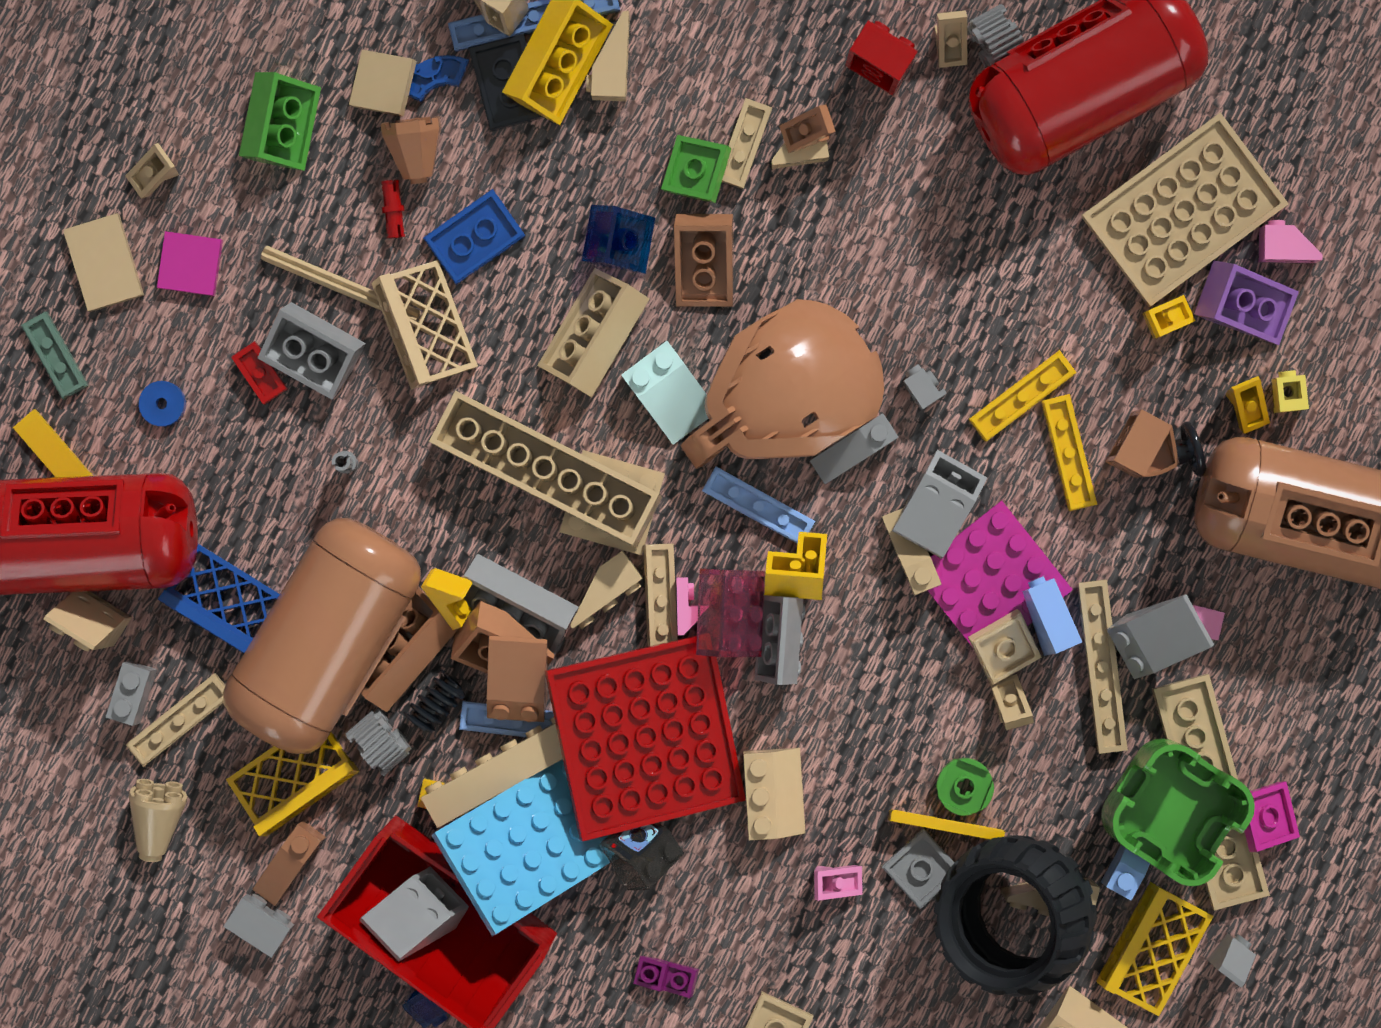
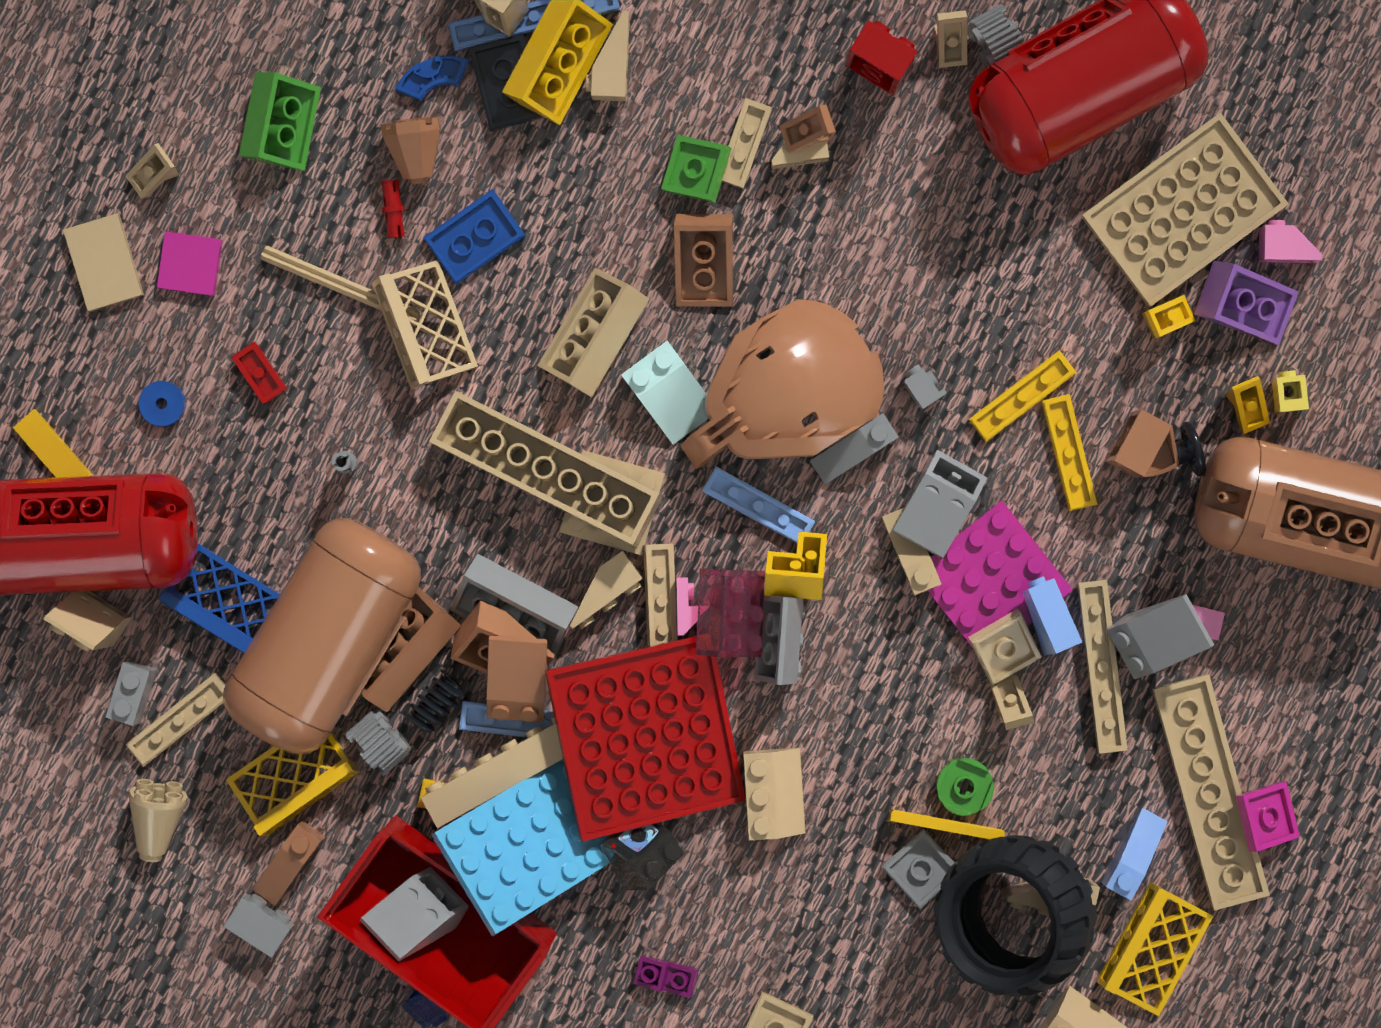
sand green tile [21,311,89,400] -> none
light grey slope [258,302,366,400] -> none
tan tile [349,50,417,117] -> none
yellow slope [421,568,472,630] -> none
clear blue slope [582,205,655,274] -> none
bright pink slope [814,865,862,901] -> none
bright green piece [1101,739,1255,886] -> none
light grey slope [1207,933,1256,988] -> none

